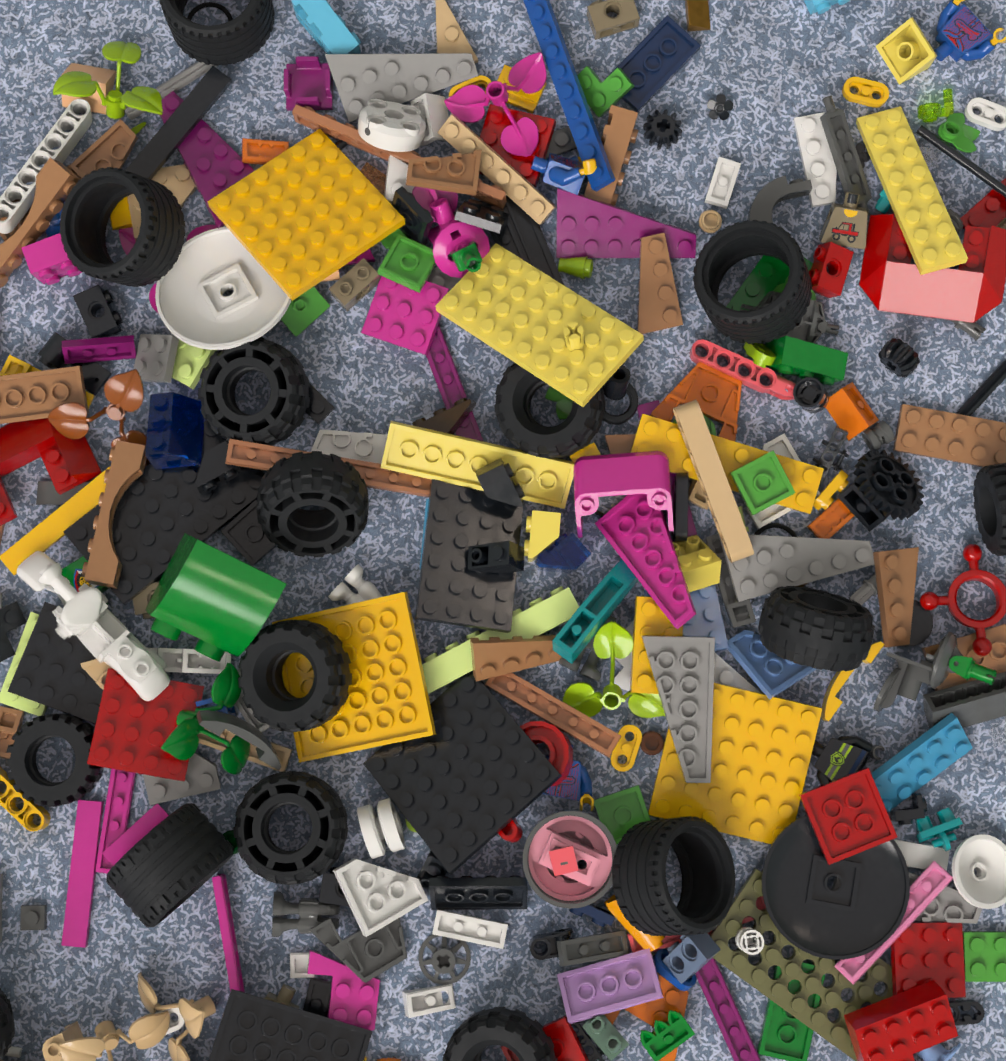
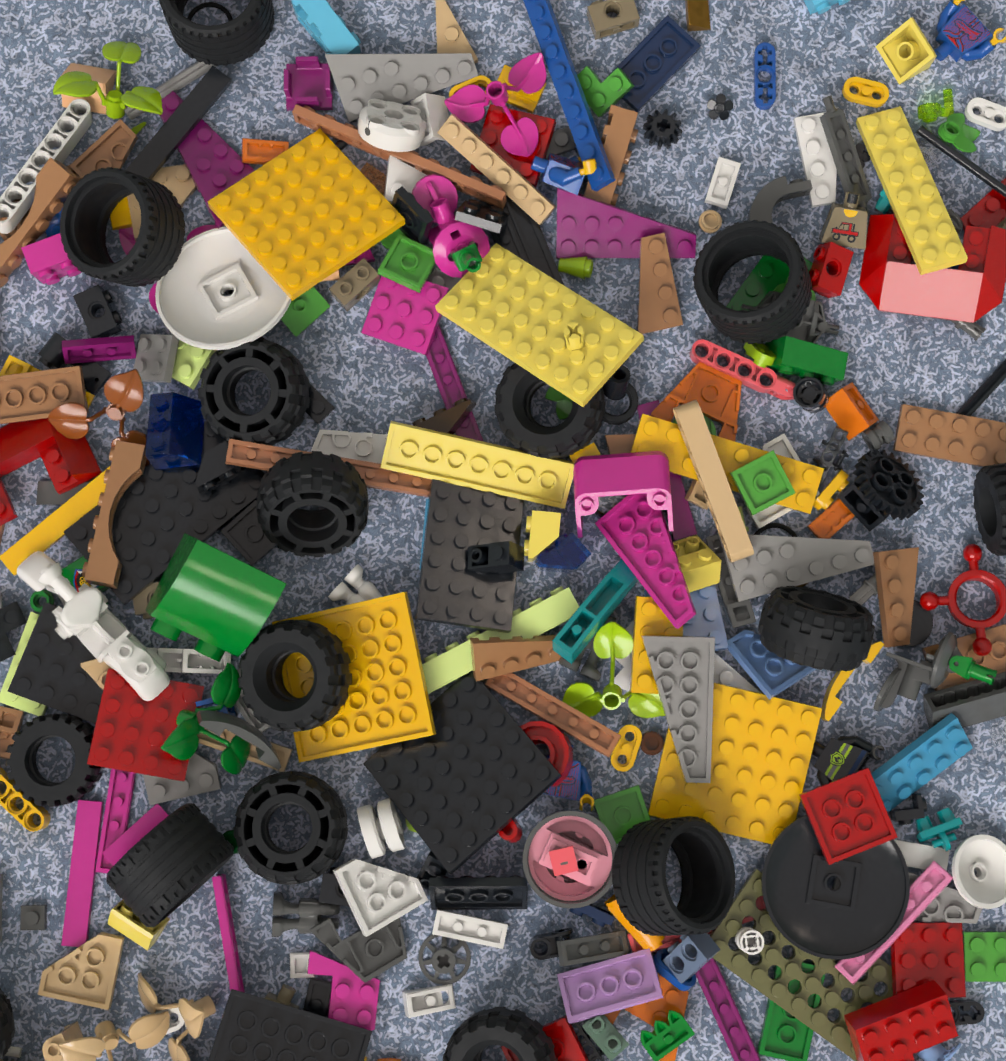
medium nougat wing [406,150,482,196] -> none
black slope [476,458,525,507] -> none
black beam [673,473,689,541] -> none
black gear [878,338,920,378] -> none
none -> green plate [30,589,55,613]
none -> tan plate [38,932,125,1010]
none -> light yellow slope [107,900,170,951]
none -> blue beam [753,42,776,110]

